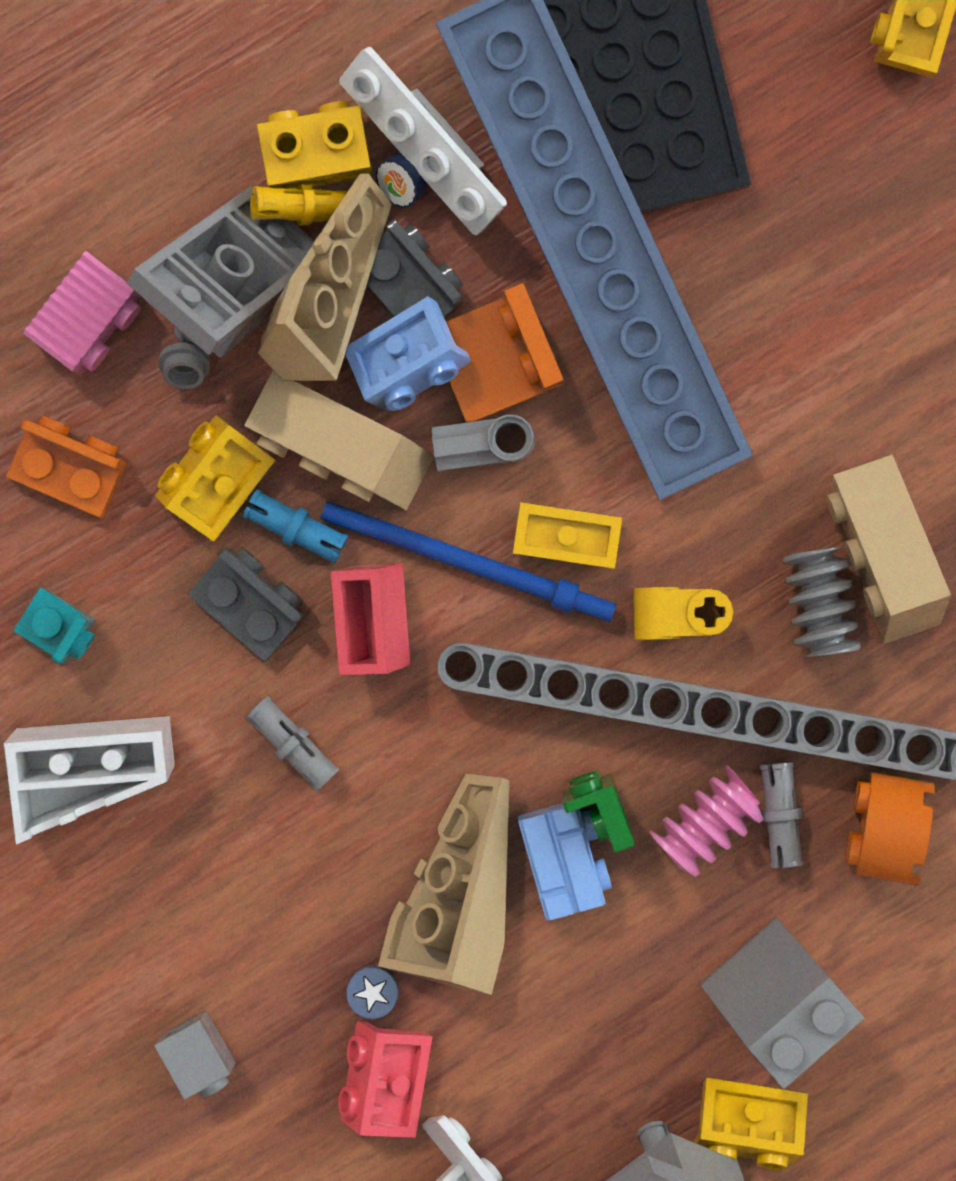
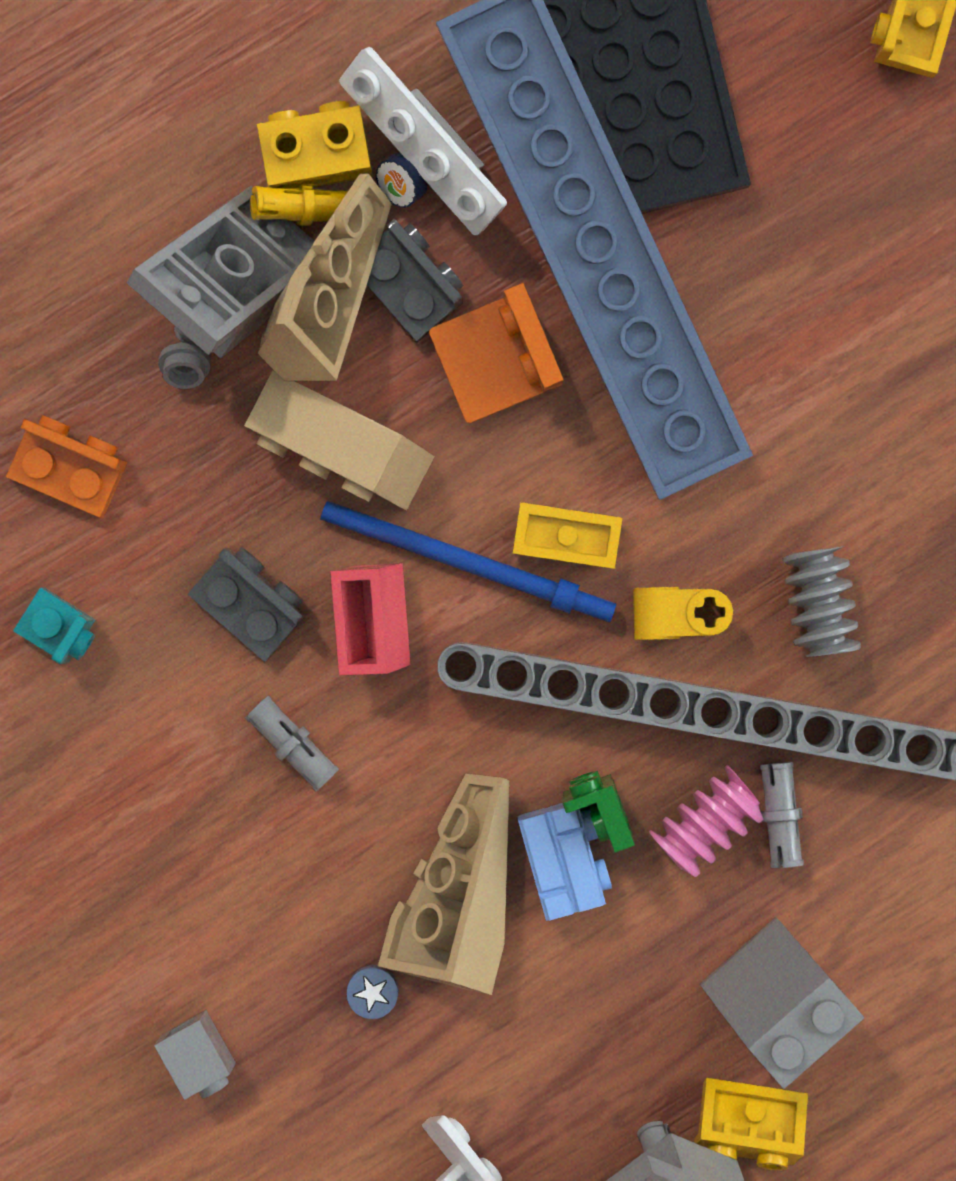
white wedge [4,716,175,845] -> none
bright pink brick [23,251,141,375] -> none
yellow bracket [155,415,275,542] -> none
dark azure pin [242,489,349,565] -> none
coral bracket [338,1021,433,1138] -> none
light blue bracket [345,296,471,411] -> none
light grey piece [432,414,535,472] -> none
tan wedge [826,455,951,644] -> none
orange brick [845,772,935,886] -> none

